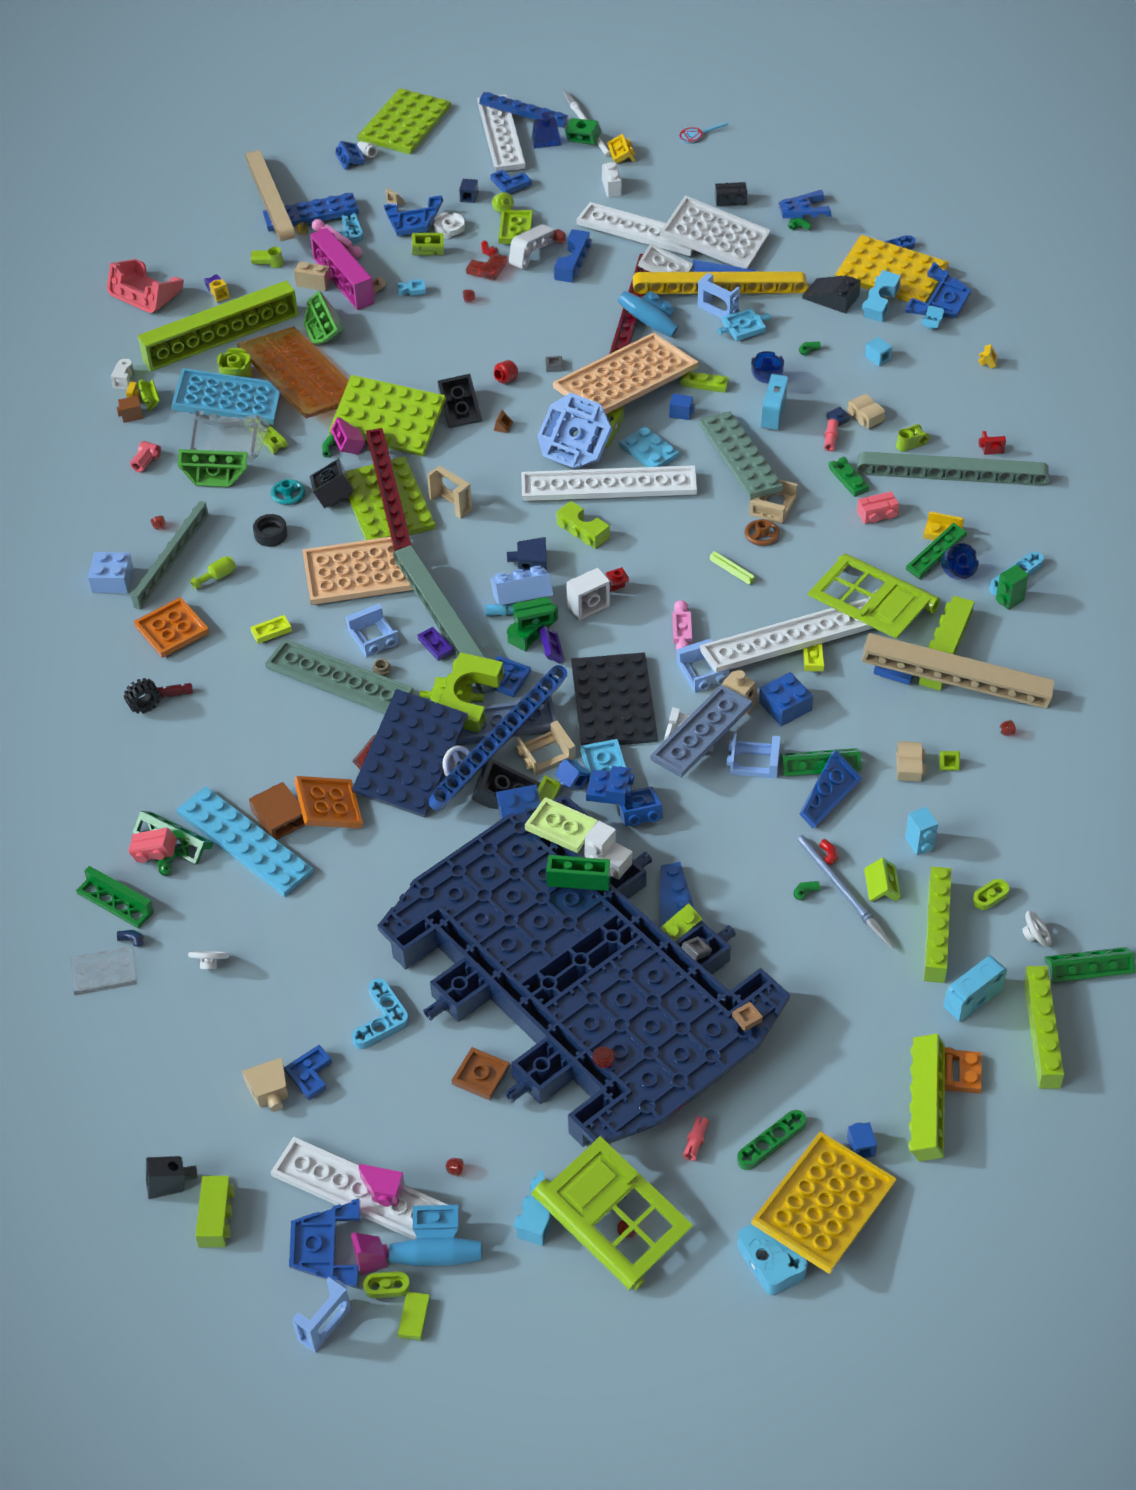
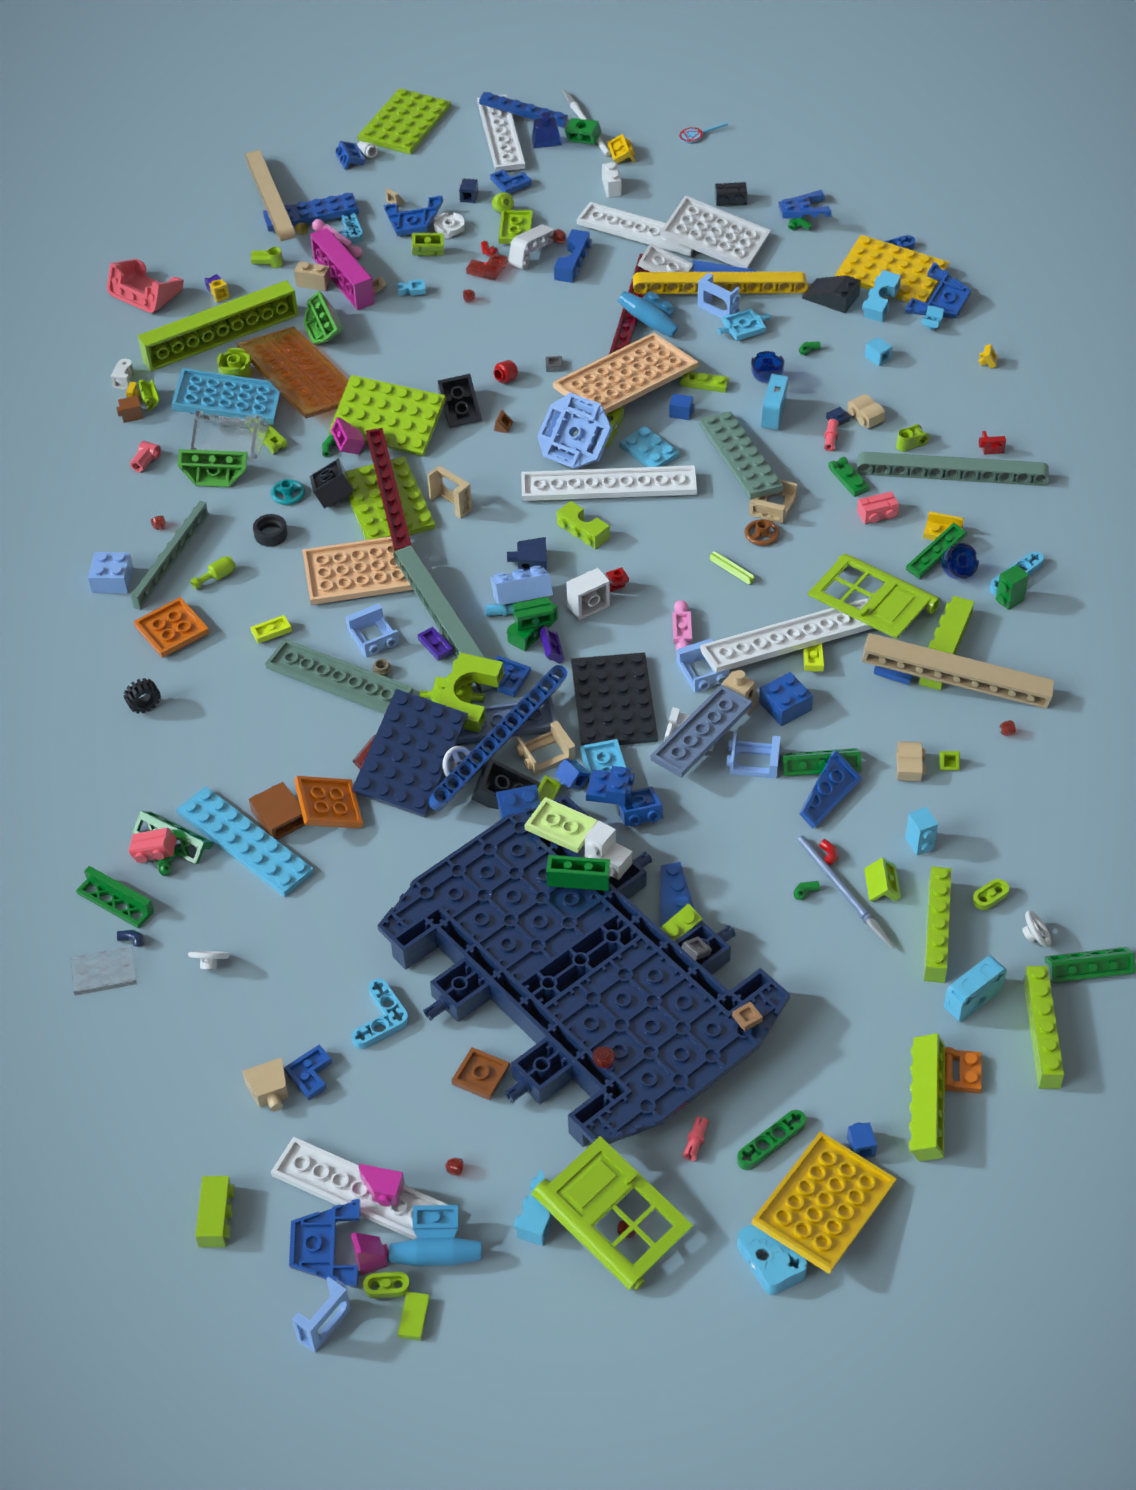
black torso [146,1156,197,1199] -> none
dark red axle [157,683,193,698] -> none

